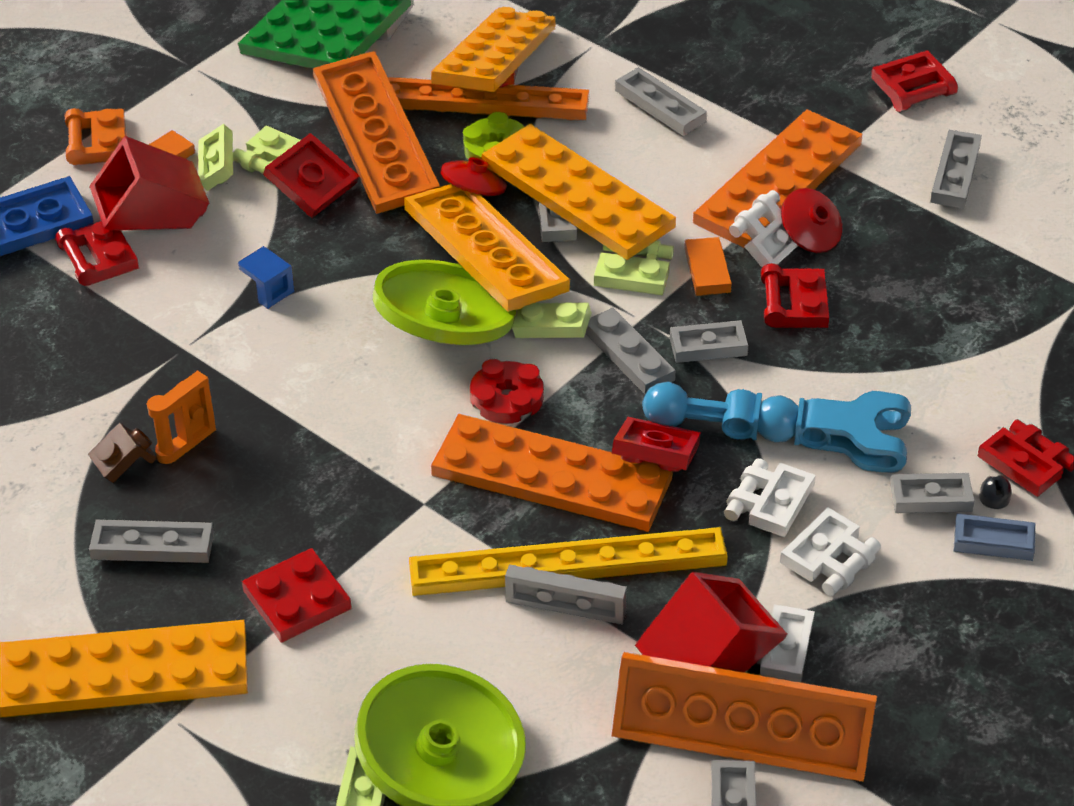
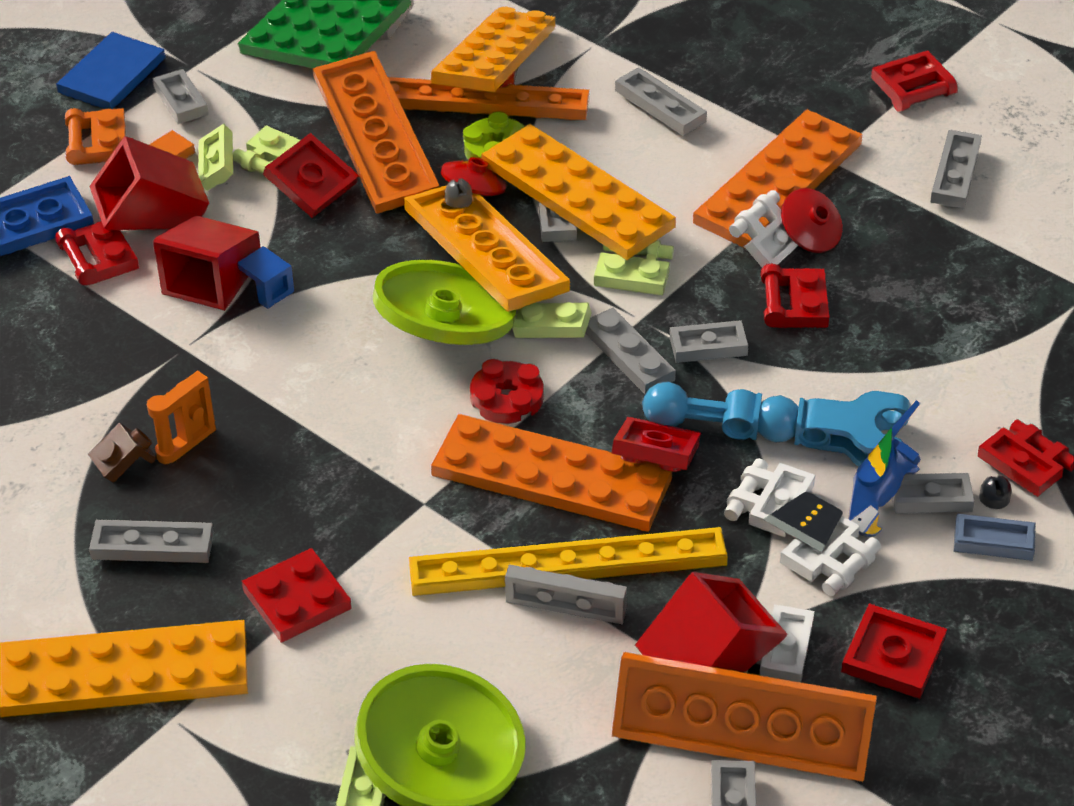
orange tile [684,237,732,296] -> none
none -> blue tile [56,32,166,109]
none -> light grey plate [153,69,208,124]
none -> red slope [153,215,261,311]
none -> dark grey hinge [445,178,472,208]
none -> black sticker [763,492,843,552]
none -> red plate [841,604,947,699]
none -> blue animal [848,400,921,537]

